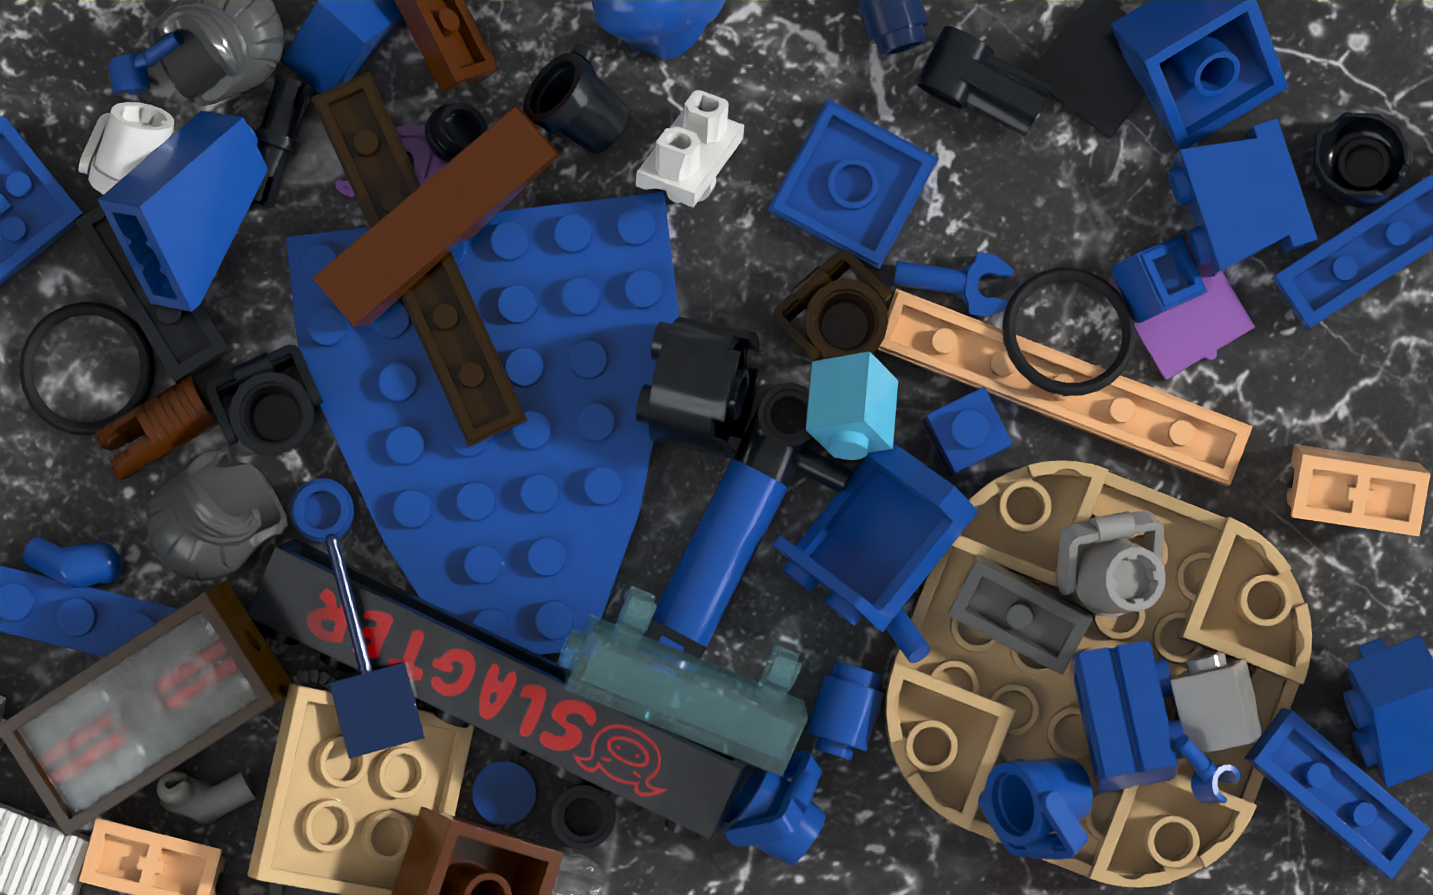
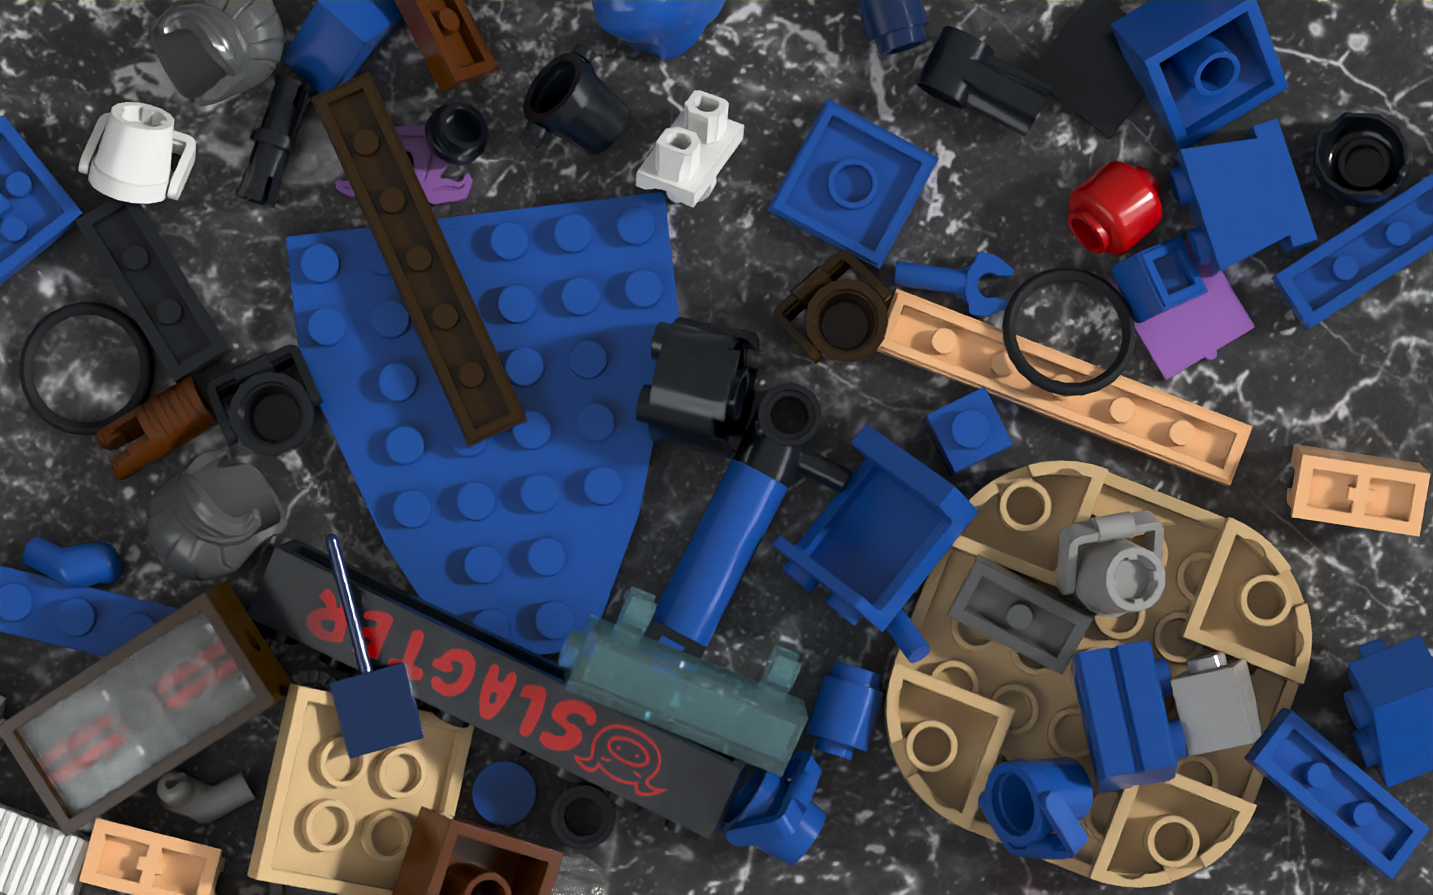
blue slope [98,111,268,312] -> none
blue hand [108,30,185,95] -> none
blue tile [290,478,356,543] -> none
reddish brown slope [312,106,560,327] -> none
medium azure brick [806,351,898,460] -> none
blue hand [1174,734,1240,803] -> none
none -> red head [1067,161,1163,256]

